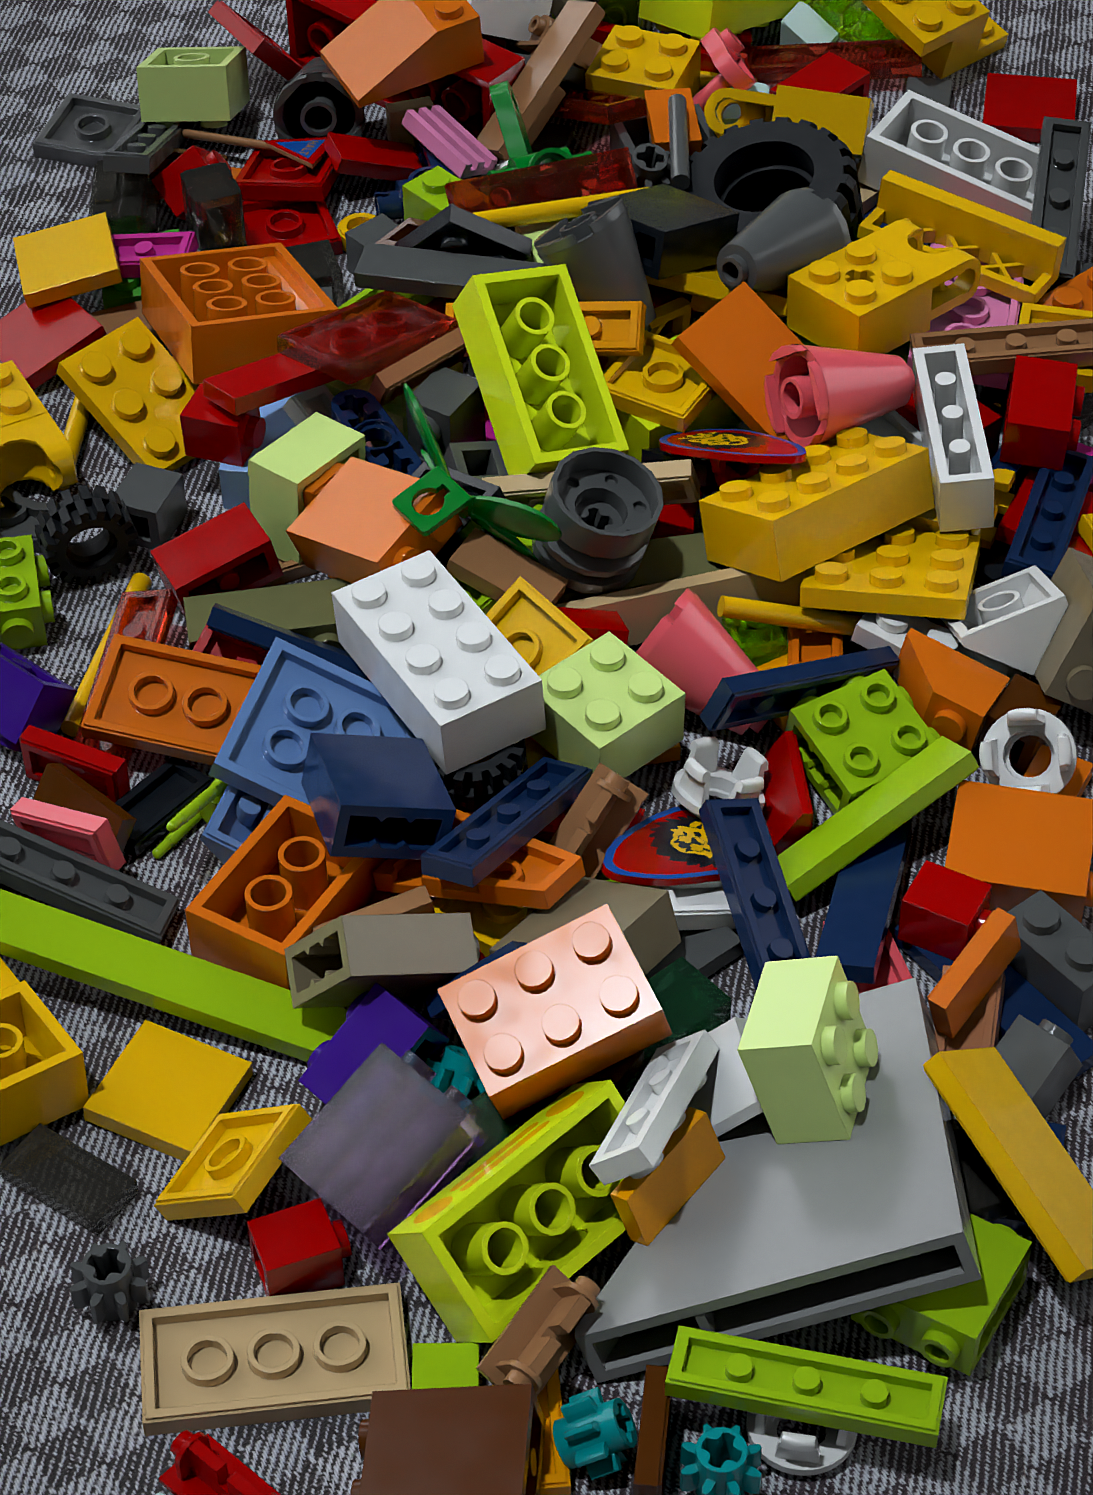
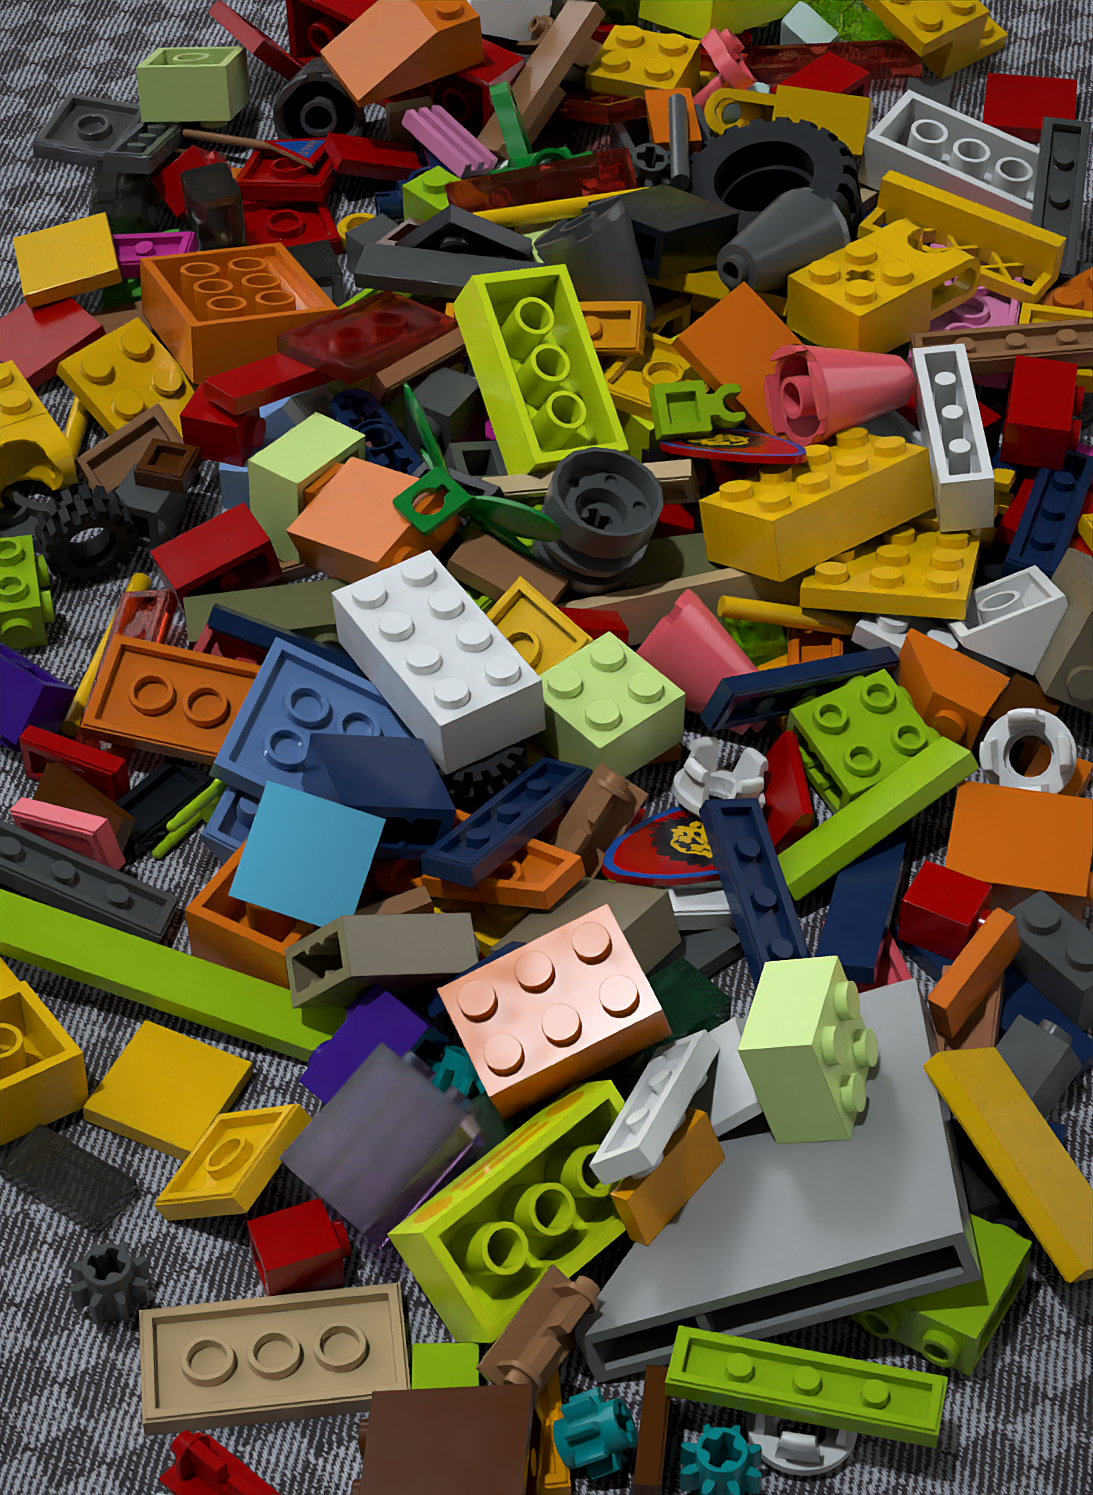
none -> medium nougat tile [74,403,184,494]
none -> reddish brown tile [133,438,203,494]
none -> medium azure slope [228,780,386,927]
none -> lime plate [648,380,746,441]

